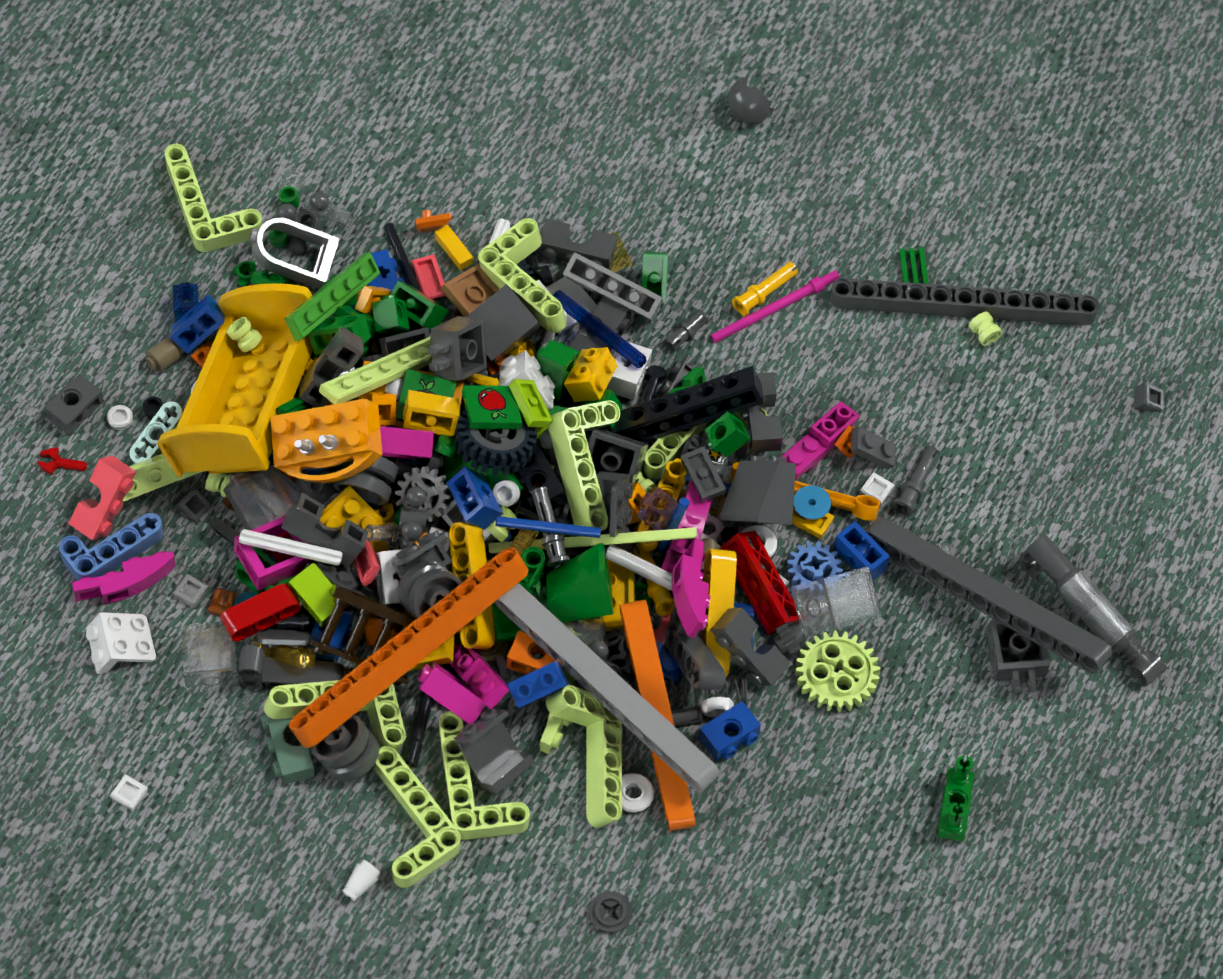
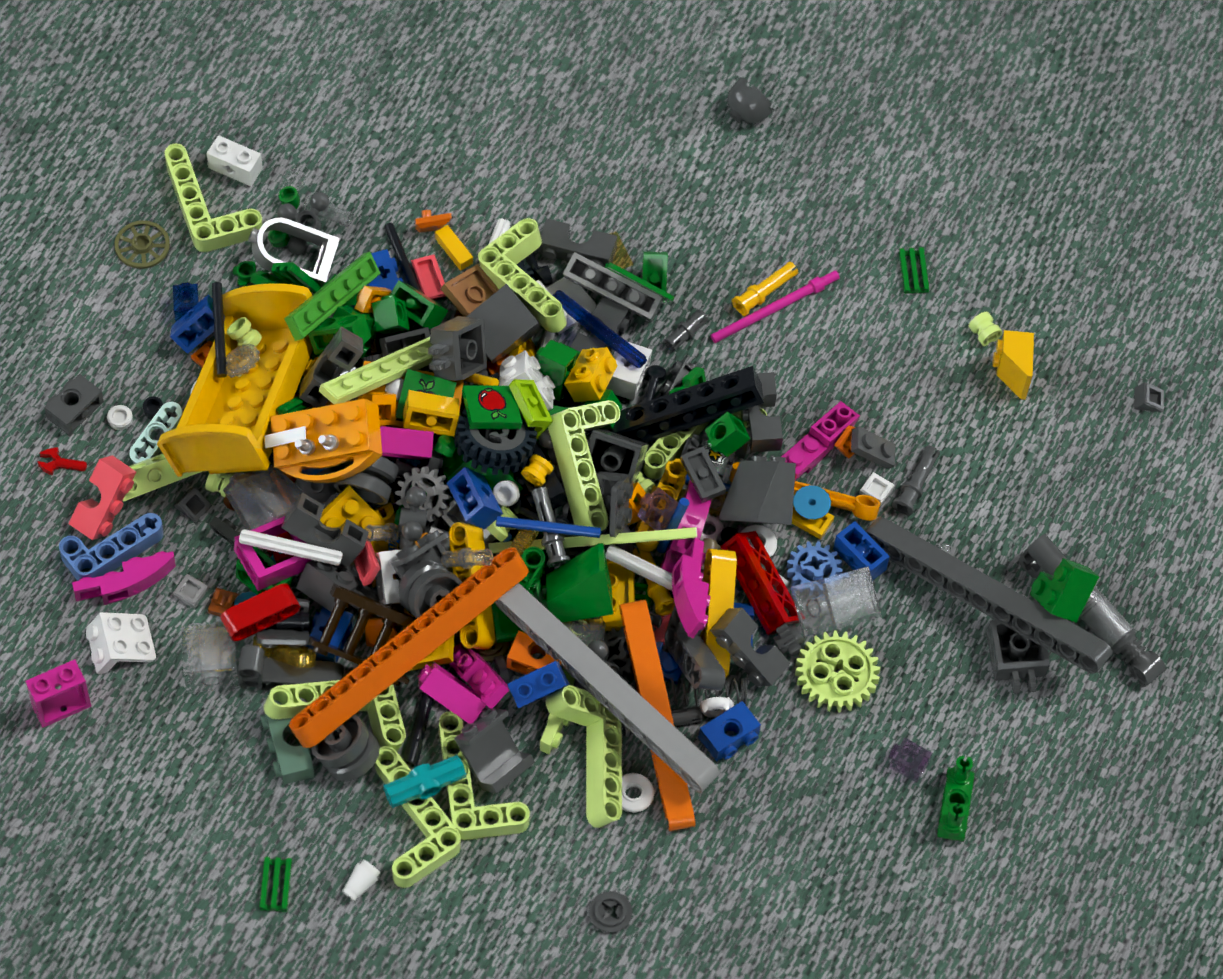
white tile [110,774,148,811] -> none
dark tan brick [145,338,184,372] -> none
lime panel [289,563,336,628] -> none
dark grey beam [830,278,1100,325] -> none
none -> dark pink window [25,659,92,728]
none -> olive wheel [114,221,170,269]
none -> white brick [207,135,263,186]
none -> black bar [212,282,227,378]
none -> clear gear [226,344,260,378]
none -> green tile [260,857,292,912]
none -> white sticker [265,426,306,448]
none -> green tile [271,262,321,294]
none -> teal piece [383,755,466,808]
none -> clear pin [441,548,493,569]
none -> yellow wheel [521,454,554,487]
none -> green piece [604,262,675,303]
none -> clear purple brick [888,738,932,783]
none -> yellow slope [992,330,1034,400]
none -> green brick [1030,558,1099,623]

